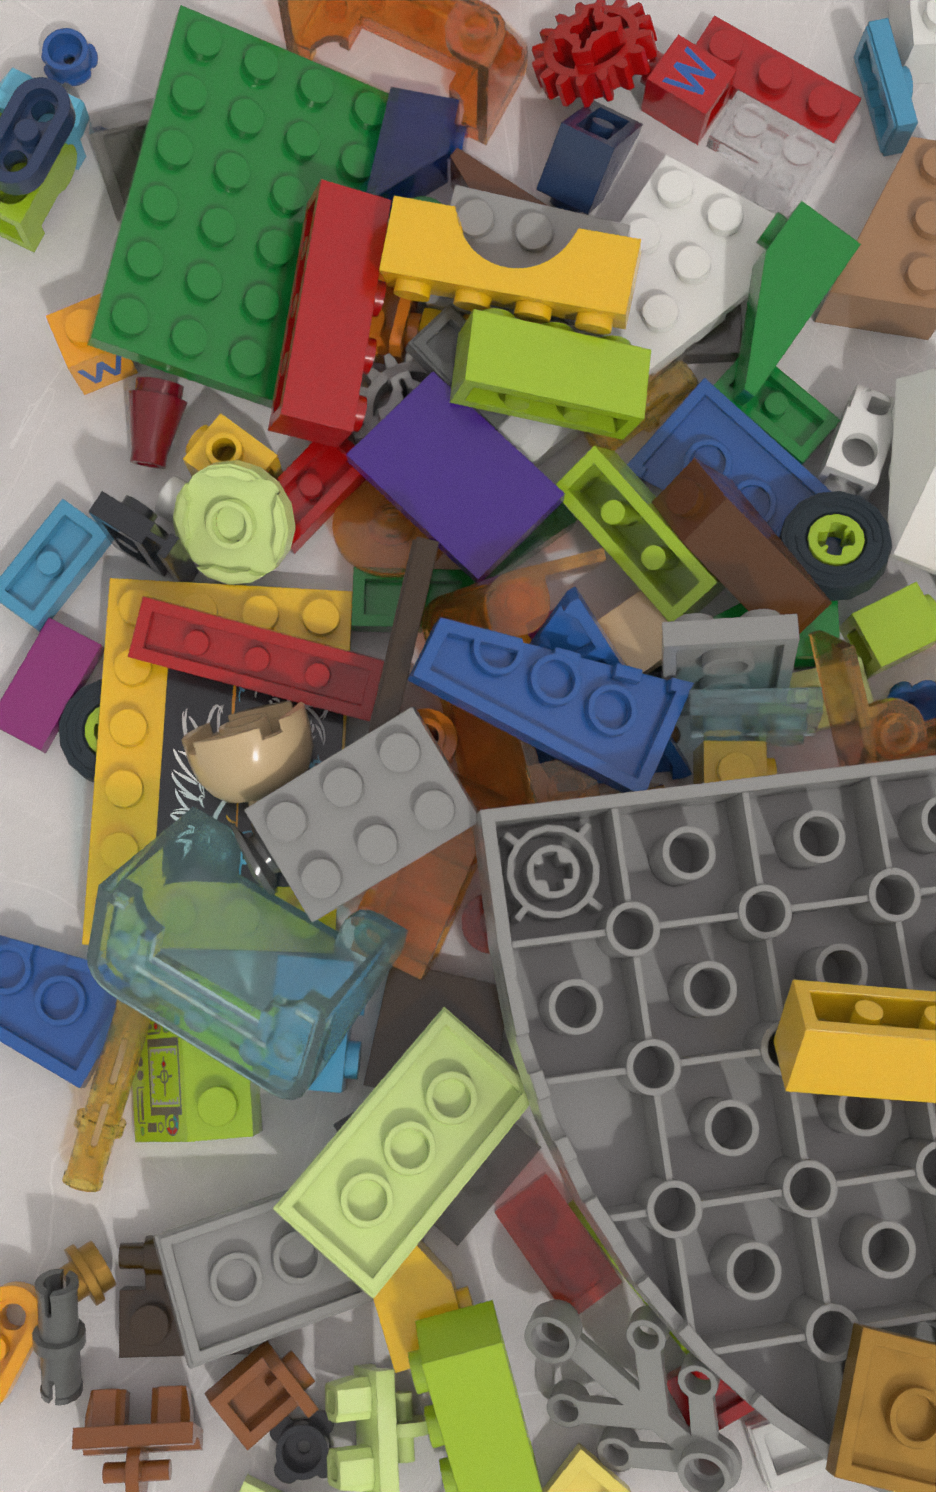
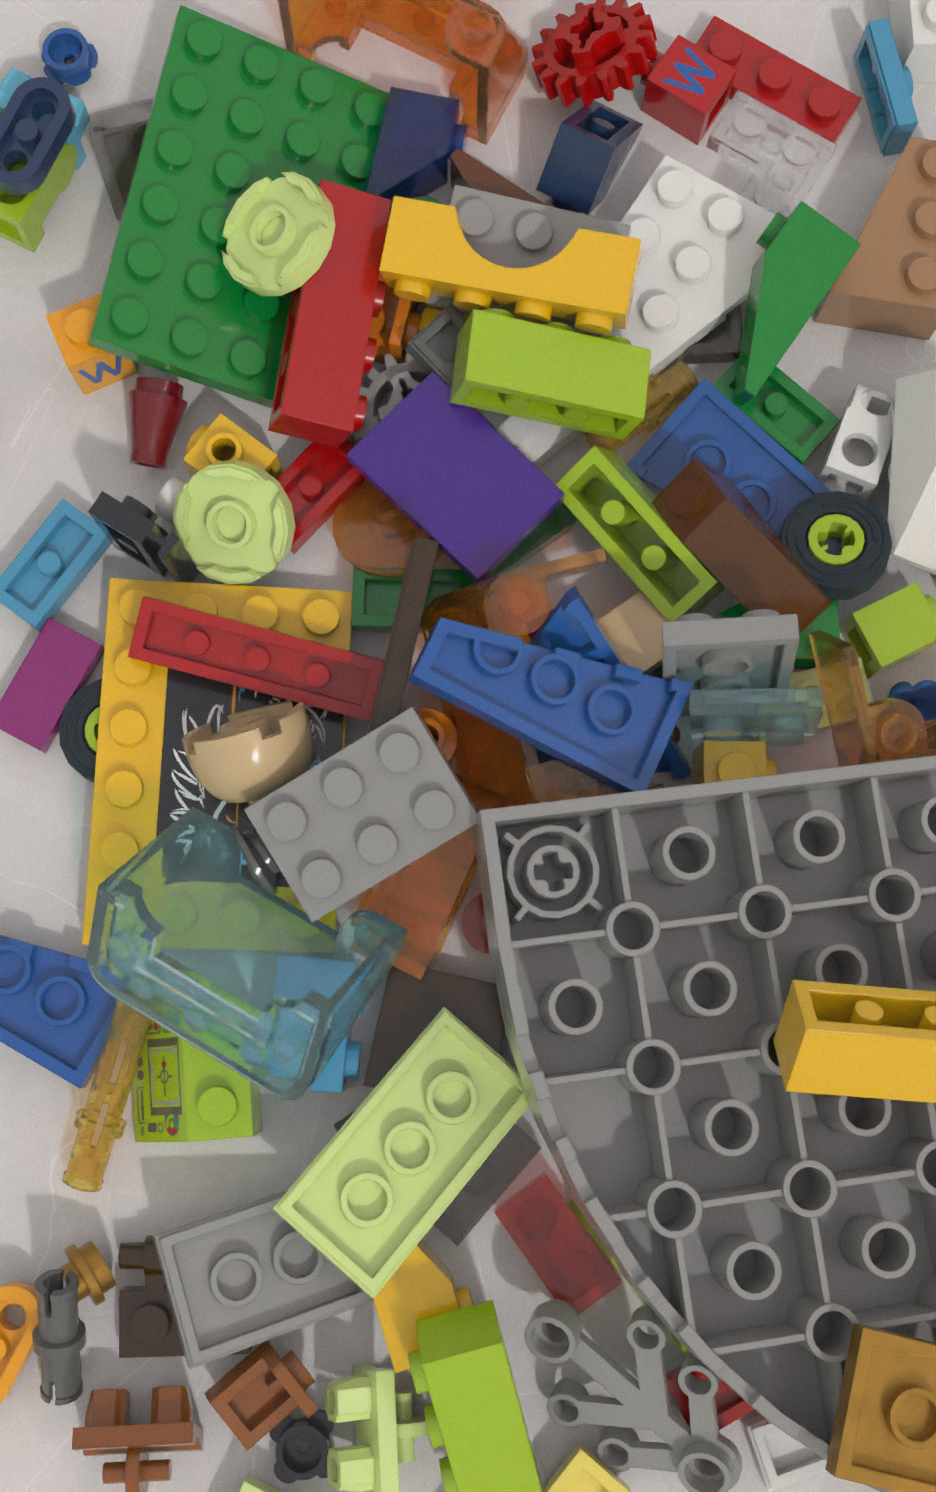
none -> yellowish green tile [222,172,336,296]

